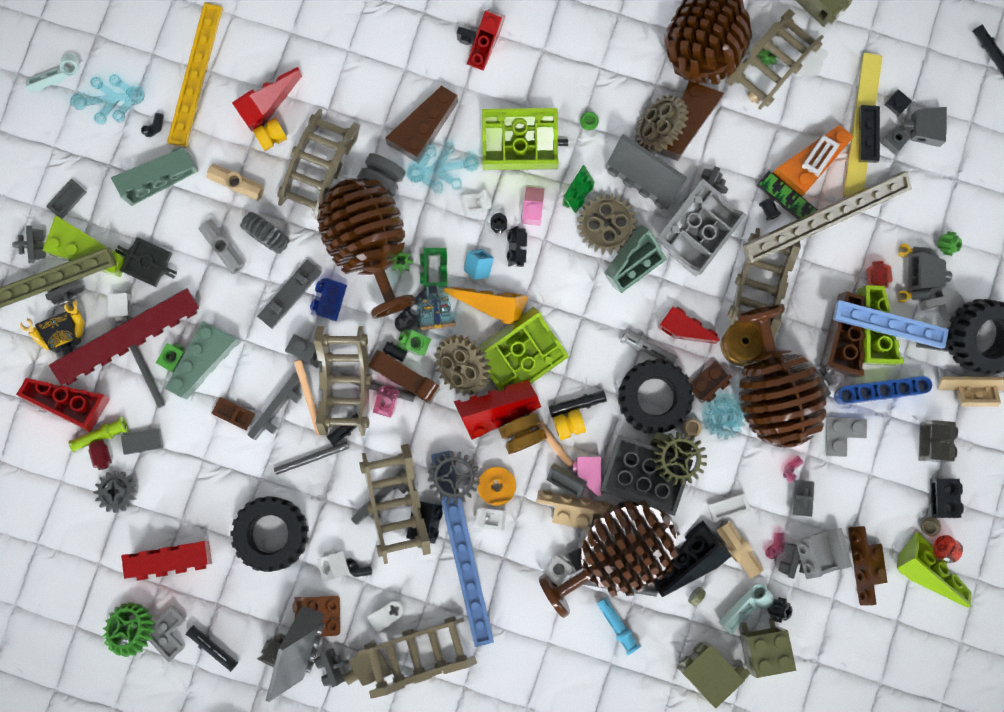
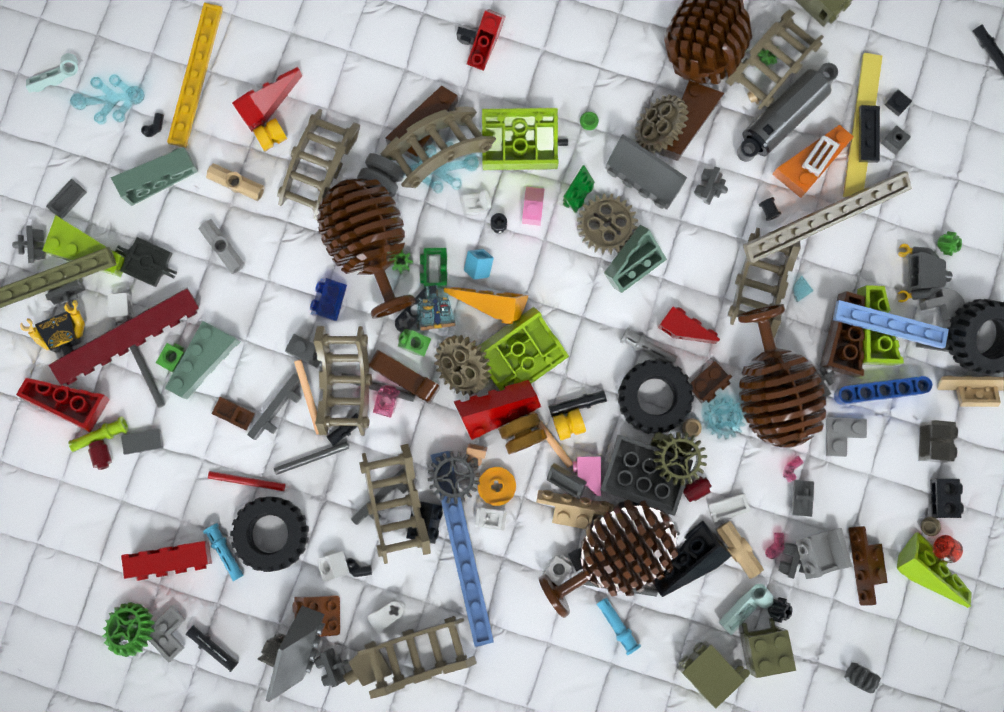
dark grey gear [93,470,138,513] -> none
dark grey gear [240,212,290,254] -> none
dark grey hinge [257,260,322,330] -> none
black pin [382,341,408,362] -> none
black hinge [506,226,527,267] -> none
light grey piece [656,179,747,276] -> none
olive tile [688,587,706,606] -> none
pearl gold wheel [720,321,764,366] -> none
tile [756,171,818,219] -> none
clear red head [866,261,893,288] -> none
dark grey torso [901,107,947,147] -> none
none -> medium azure pin [202,523,244,581]
none -> red bar [208,471,286,491]
none -> dark tan fence [380,106,496,188]
none -> light nougat tile [466,443,488,466]
none -> dark red brick [683,476,712,503]
none -> dark grey piece [737,62,838,162]
none -> clear light blue tile [793,276,813,302]
none -> dark grey gear [844,663,881,693]

